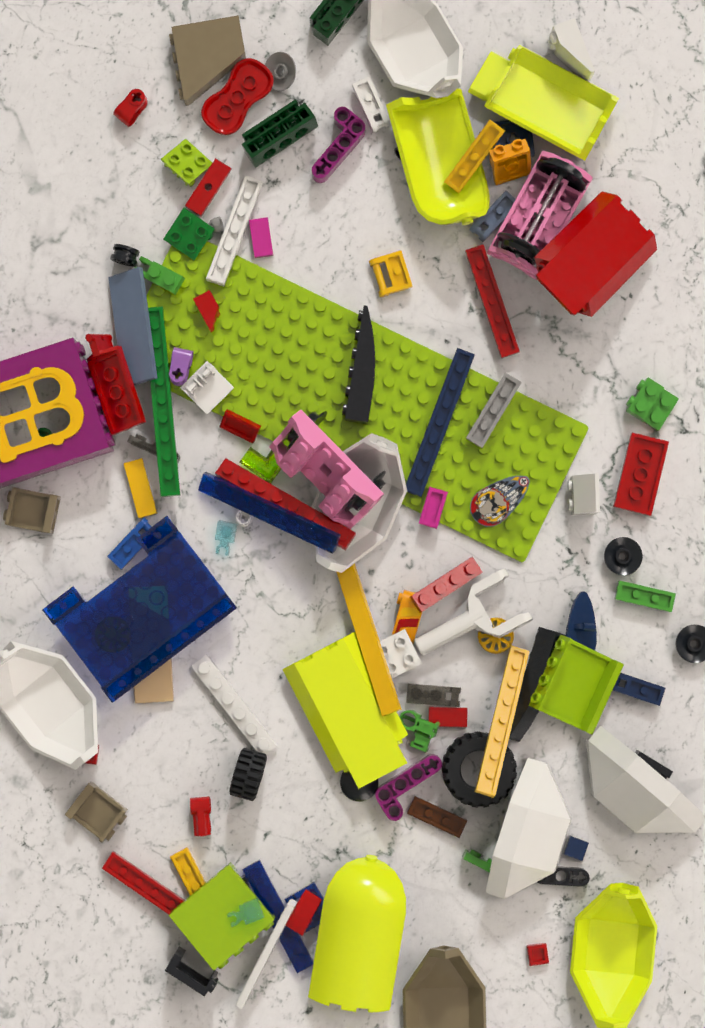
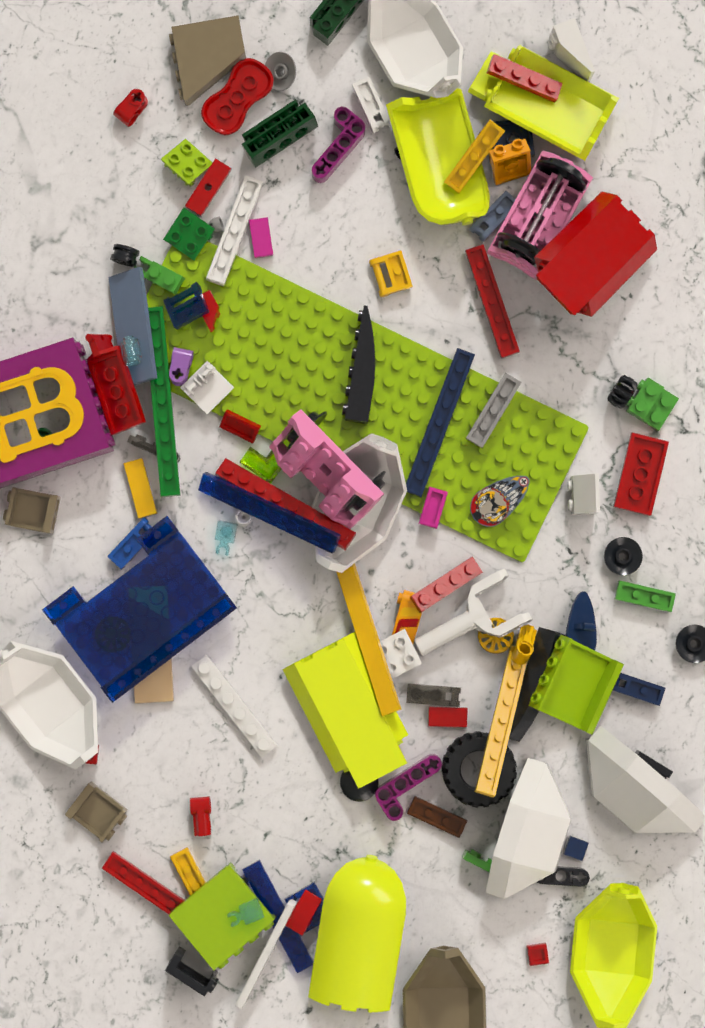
black tyre [229,748,267,801] -> none
bright green piece [399,710,440,752] -> none
none -> clear light blue brick [120,336,142,366]
none -> plate [163,282,210,330]
none -> plate [487,54,563,103]
none -> yellow piece [511,624,537,665]
none -> black gear [608,375,638,409]

